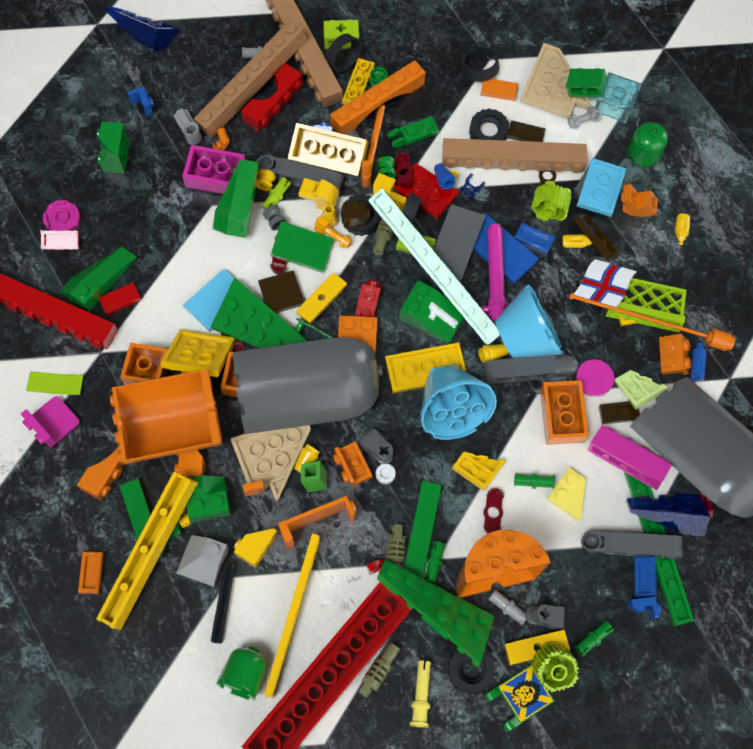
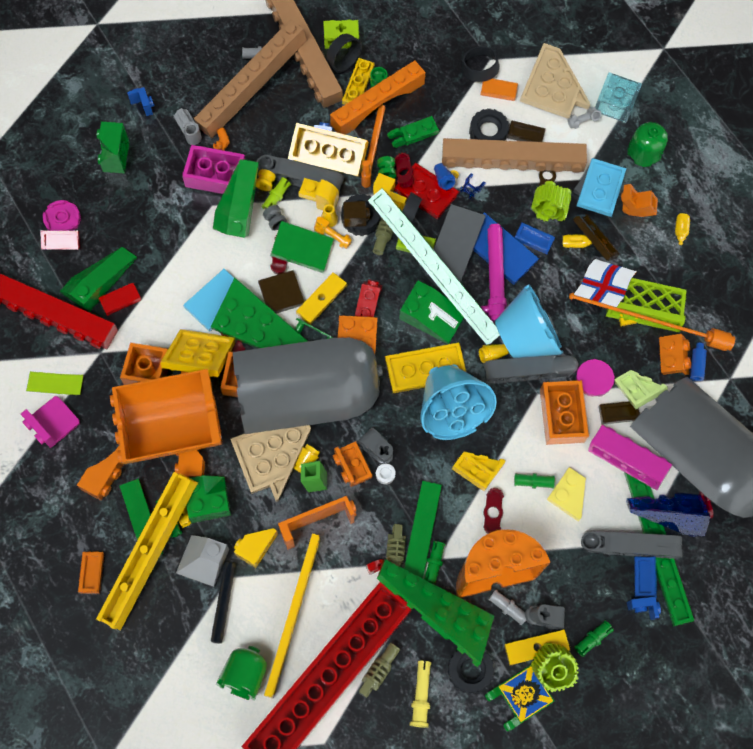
clear blue wedge [104,7,179,52] -> none
red arch [241,63,303,131] -> none
orange tile [242,480,265,496] -> none
green brick [566,68,608,97] -> none

